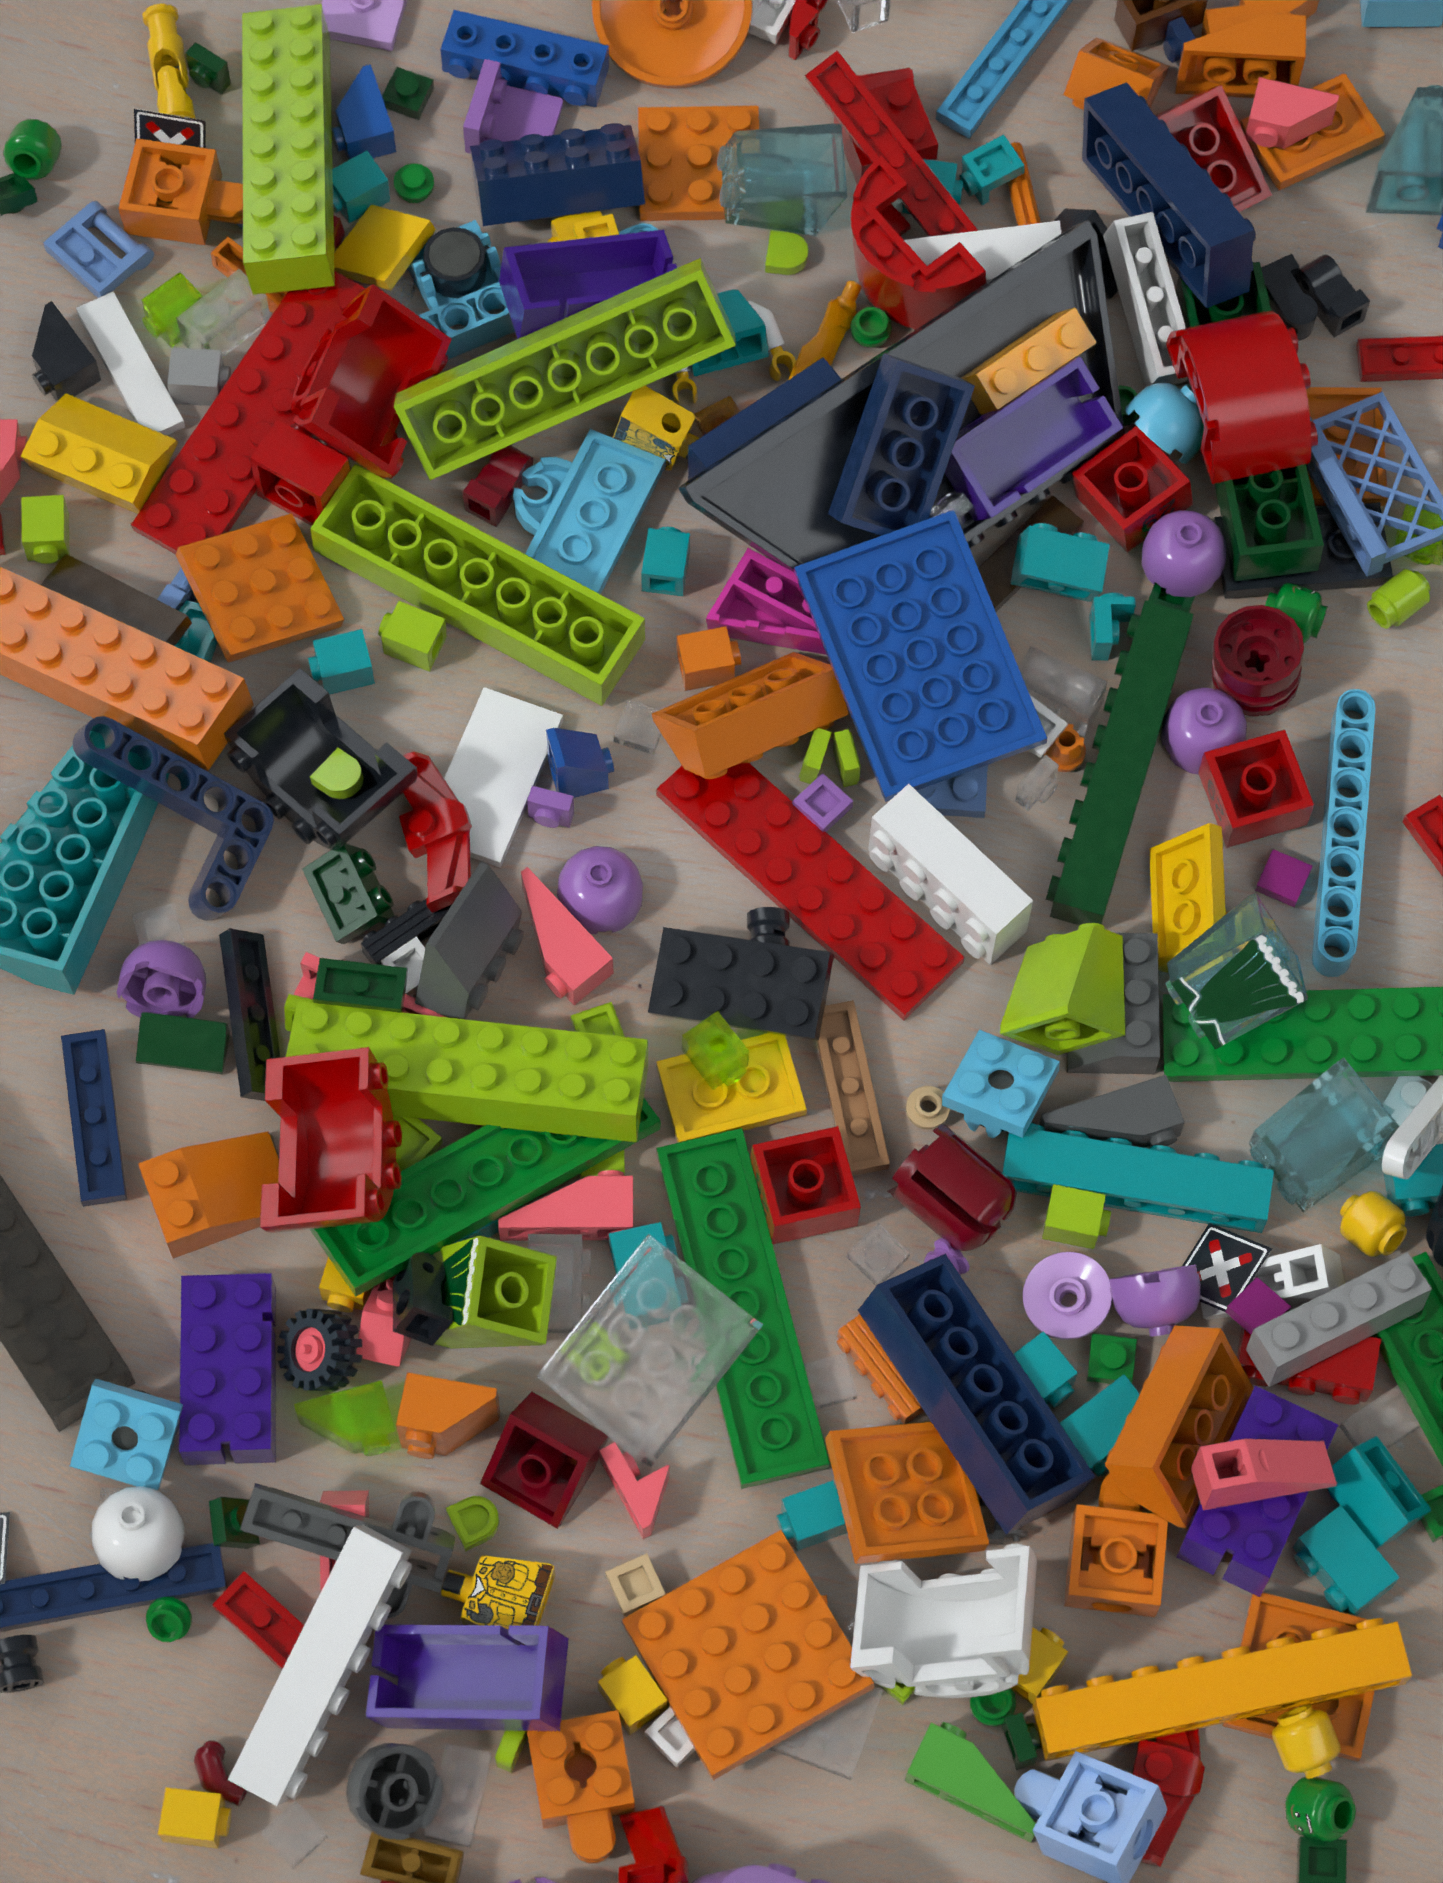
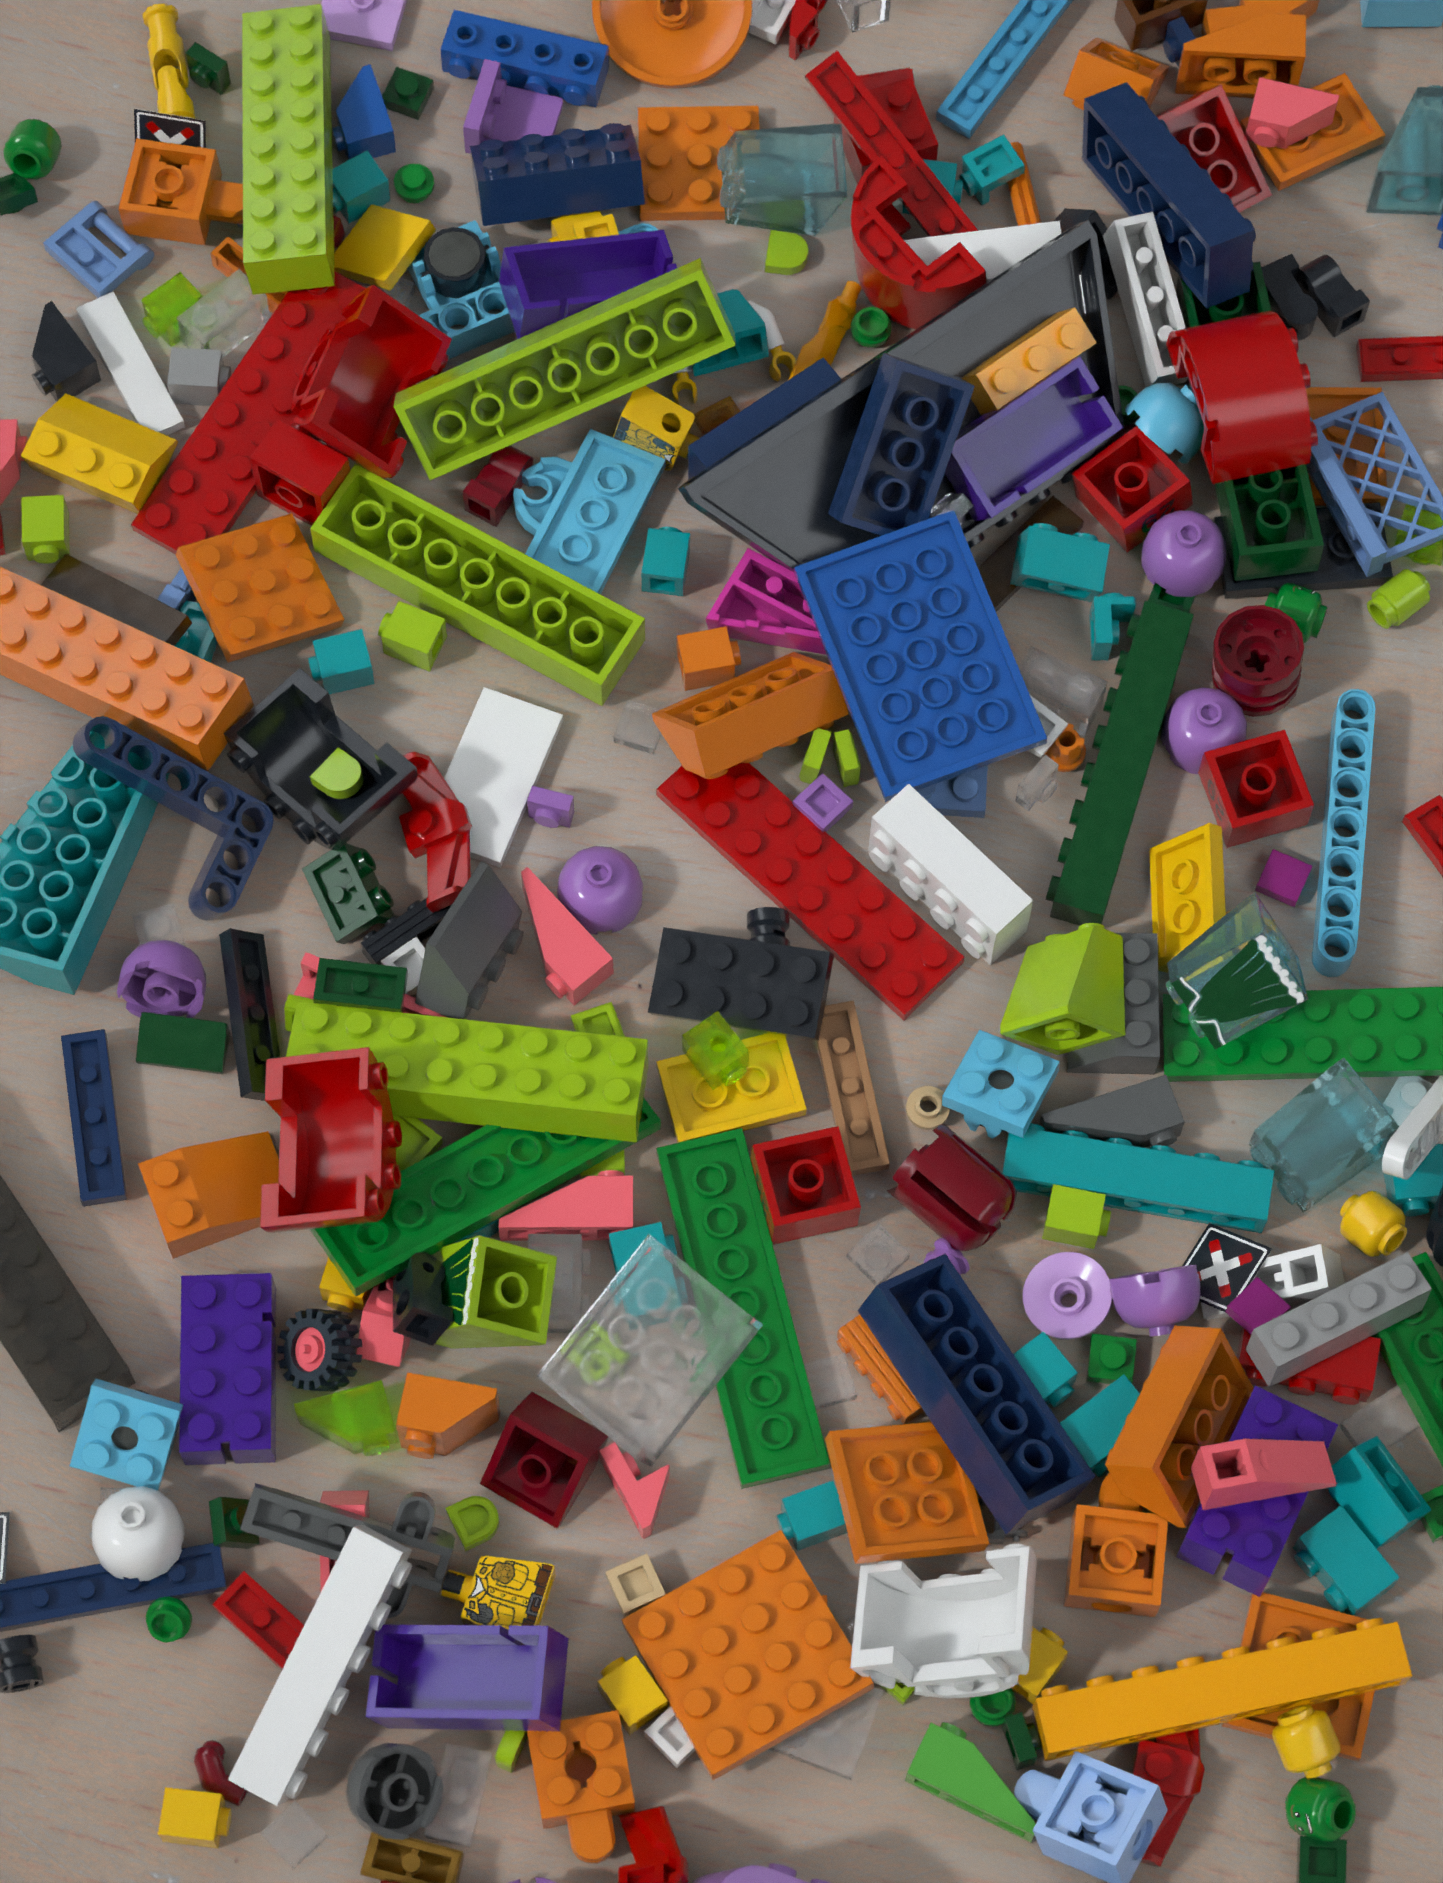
blue slope [546,728,614,798] -> none

